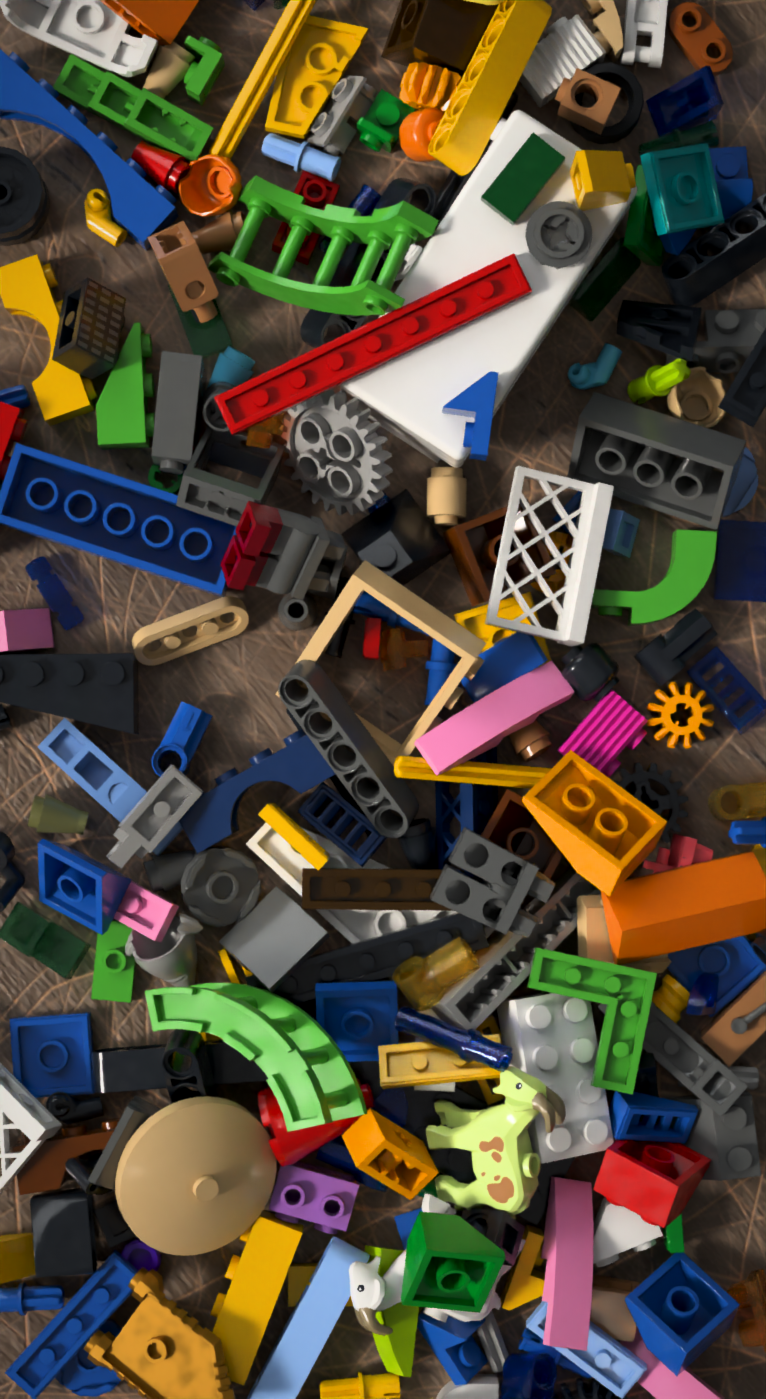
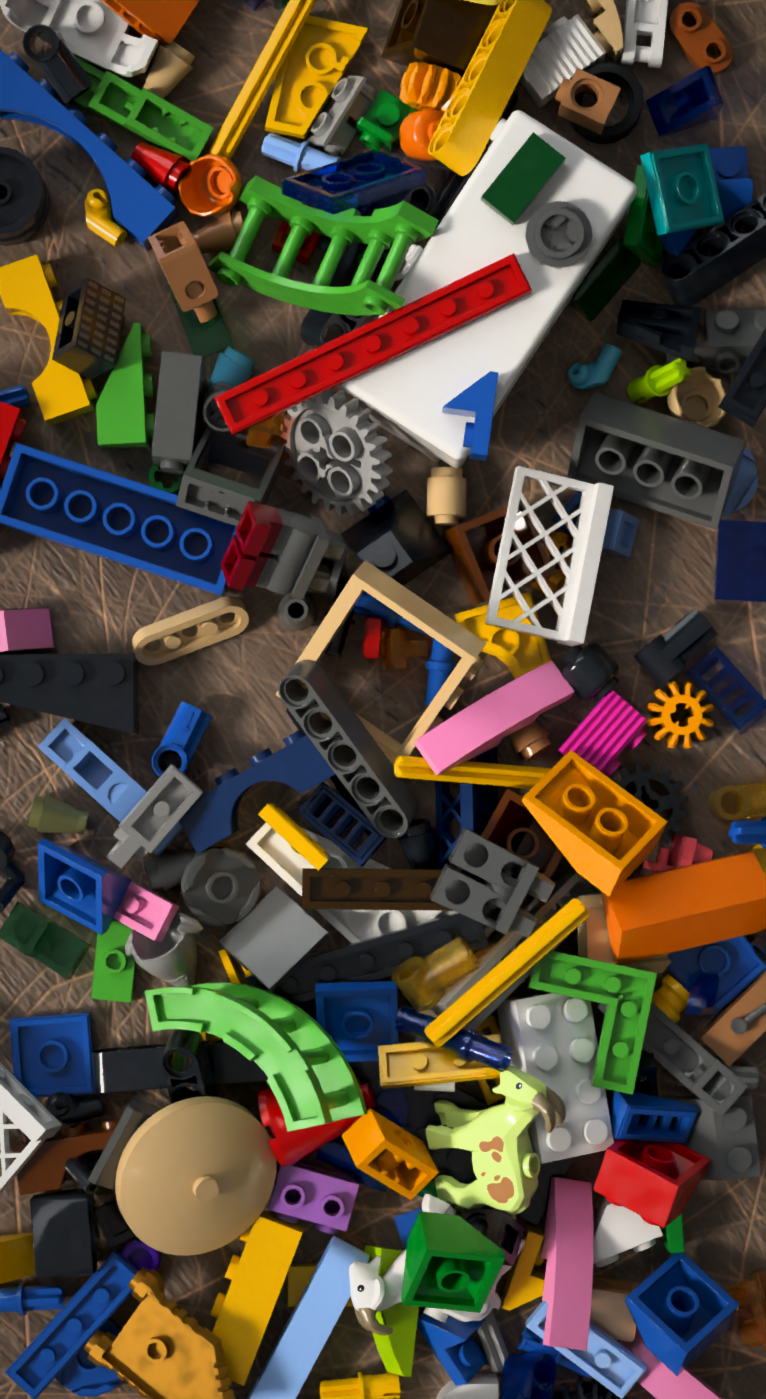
clear blue axle [25,556,84,630] -> none
bright green bracket [184,35,225,106] -> none
blue slope [461,632,548,703] -> none
yellow slope [570,150,636,211] -> none
bright green arch [591,529,717,626] -> none
clear green axle [638,120,719,160] -> none
none -> black piece [23,25,94,105]
none -> clear blue tile [281,150,426,215]
none -> yellow axle [424,898,590,1047]

